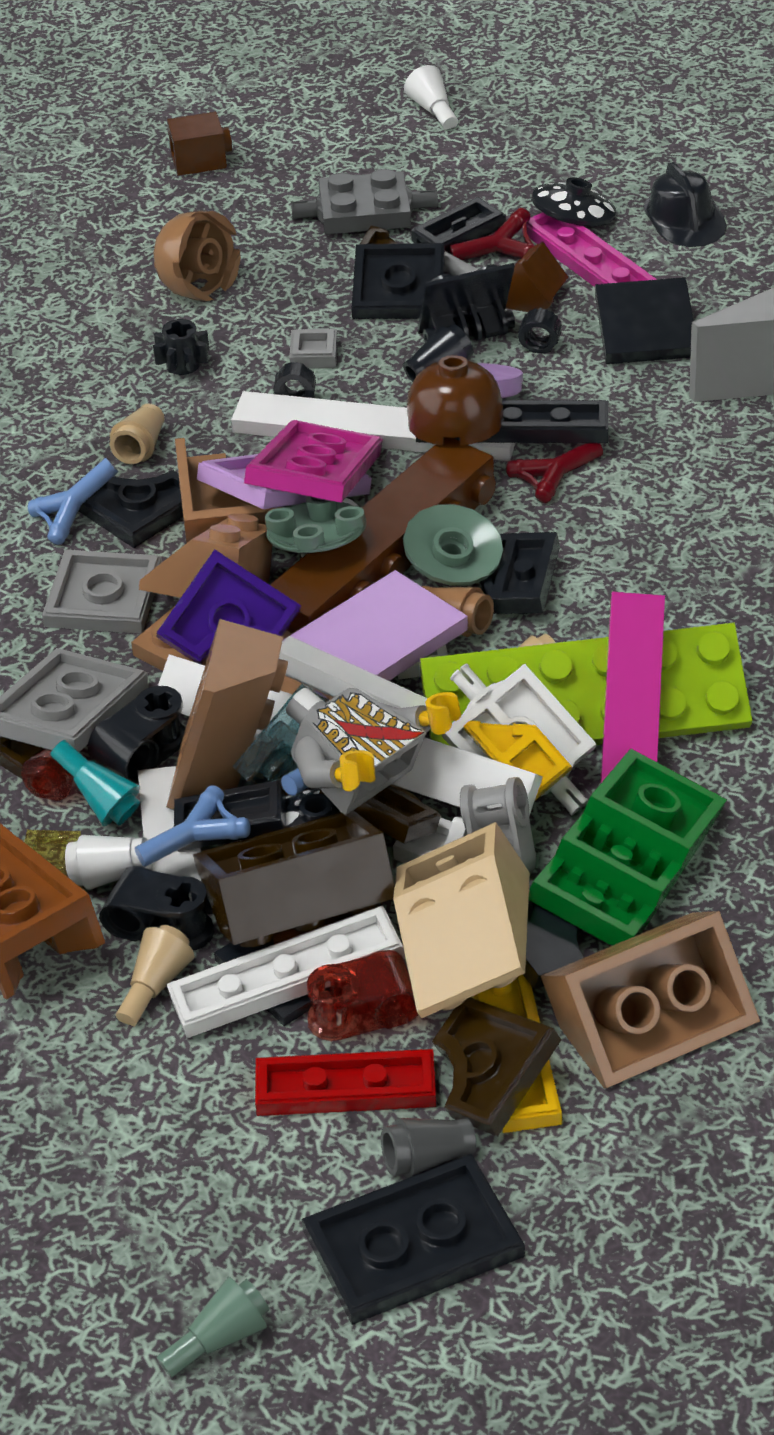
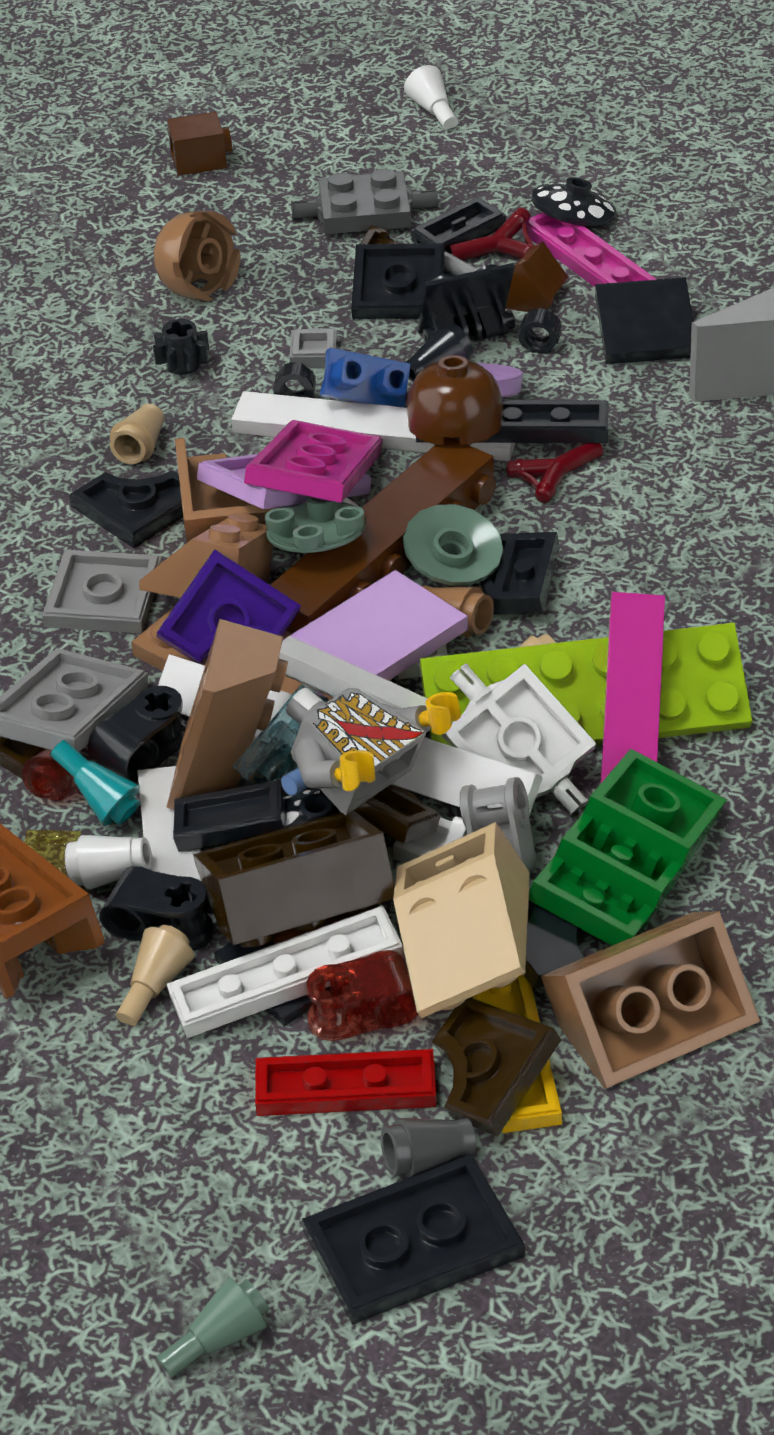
medium blue piece [27,458,118,545] -> none
medium blue piece [134,785,251,867] -> none
yellow tile [464,721,572,800] -> none
black piece [643,162,727,247] -> none
none -> blue hips [320,347,410,407]

